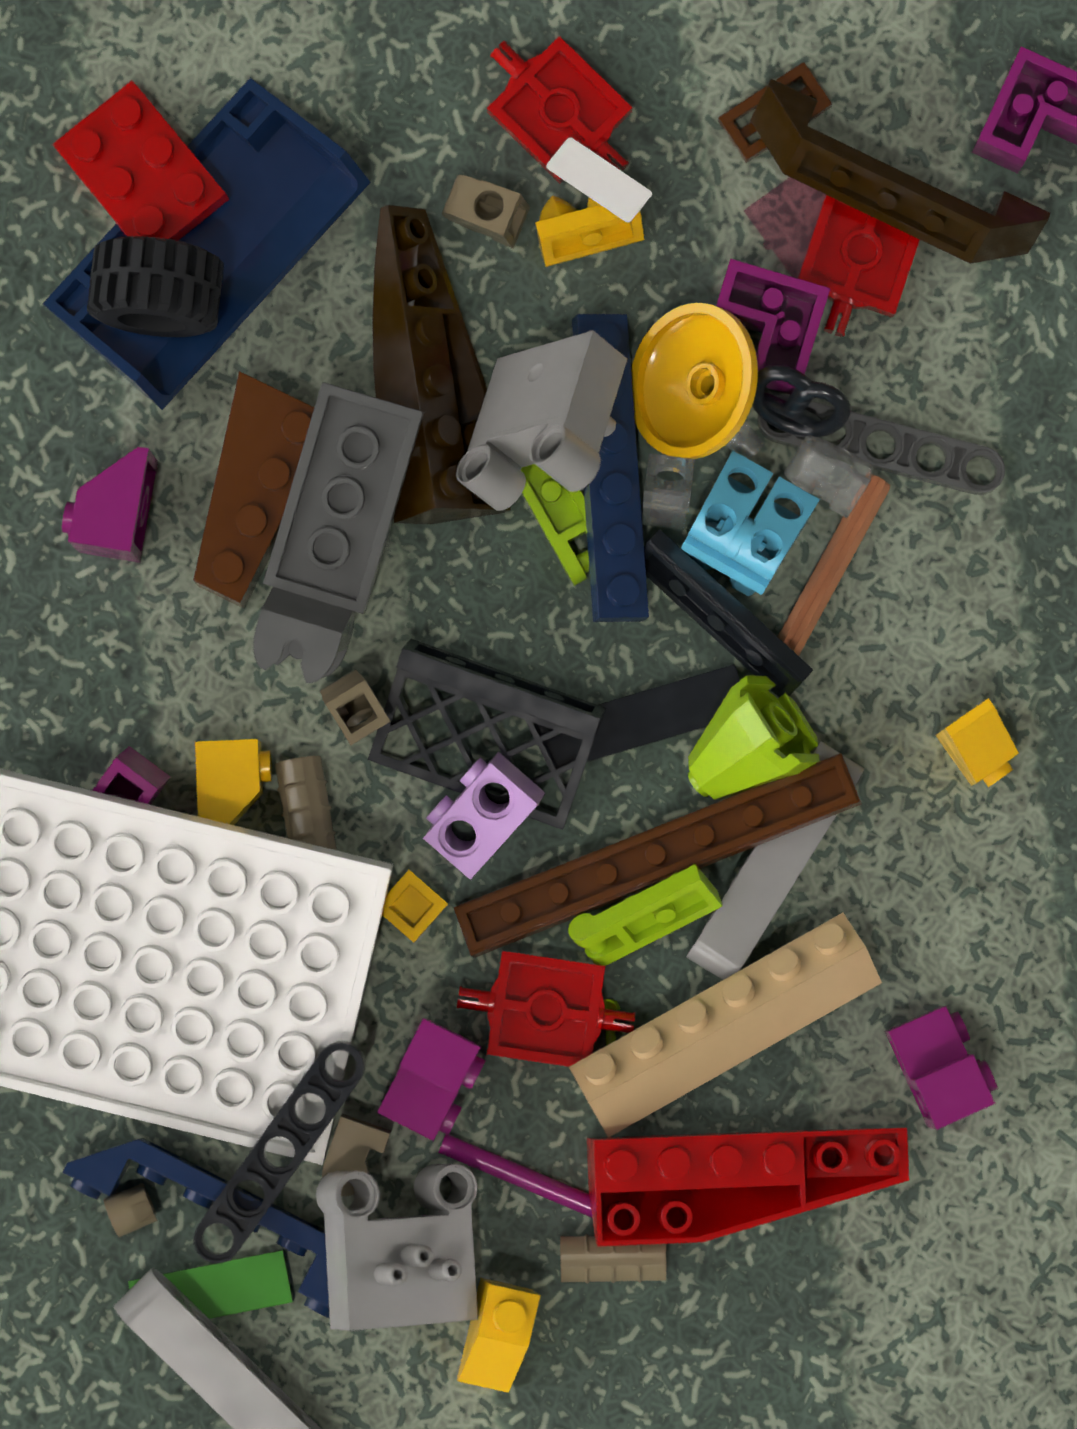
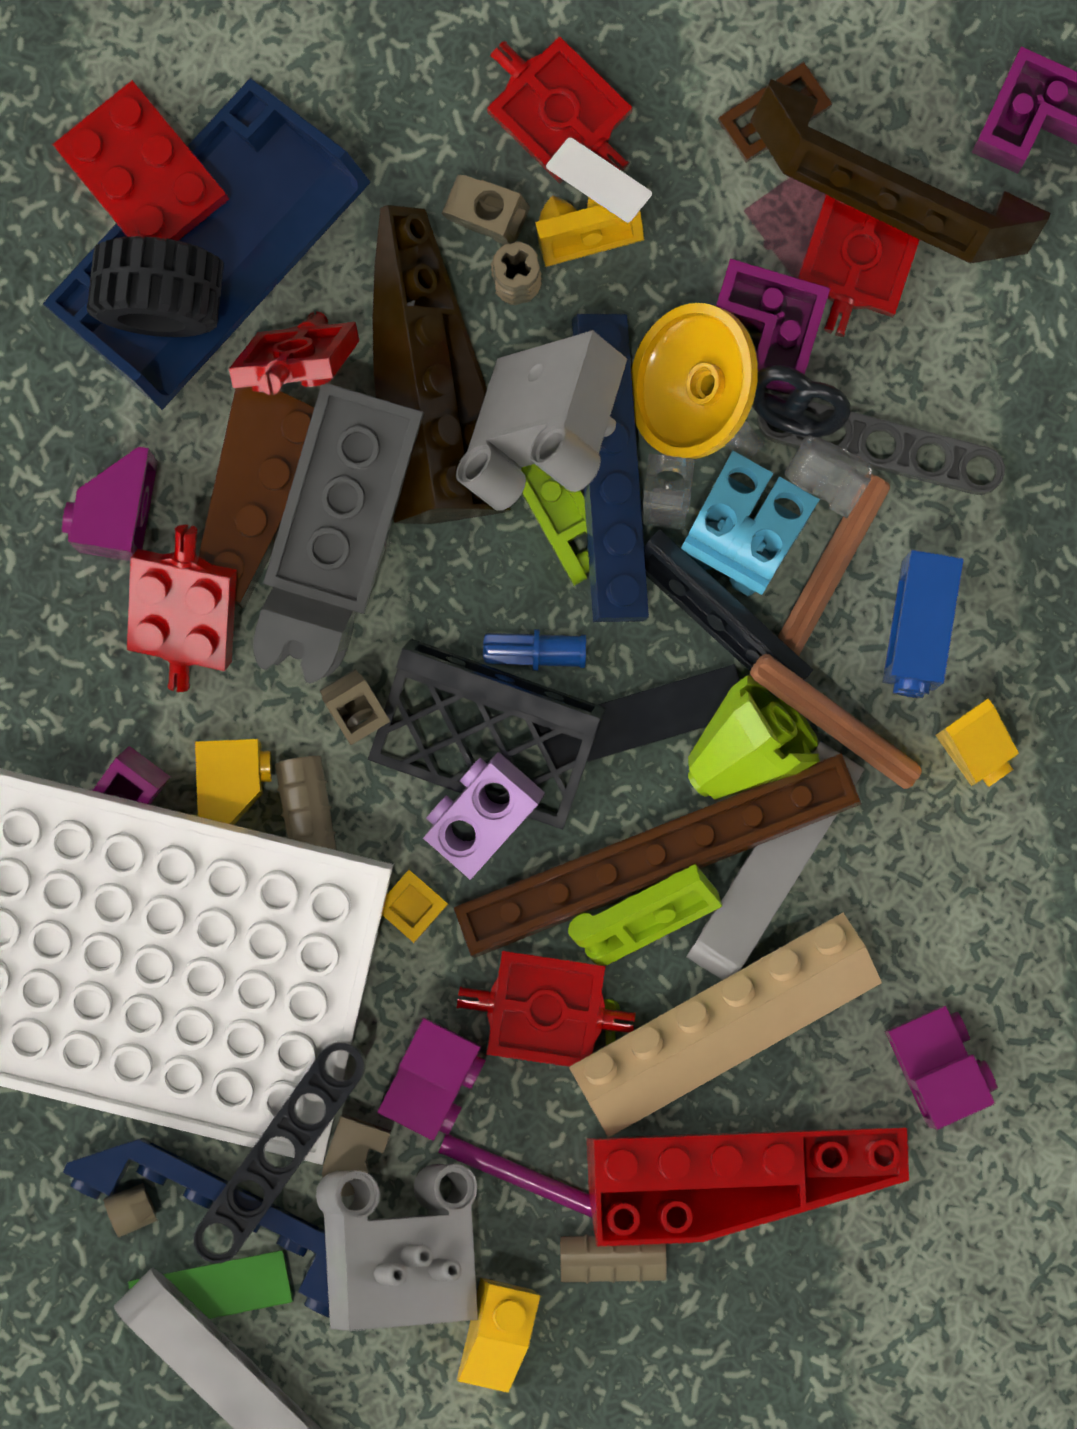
none -> plate [127,524,237,692]
none -> red plate [229,311,360,395]
none -> blue axle [483,629,586,671]
none -> dark tan axle [491,242,542,305]
none -> nougat axle [750,654,922,789]
none -> blue window [882,550,964,698]

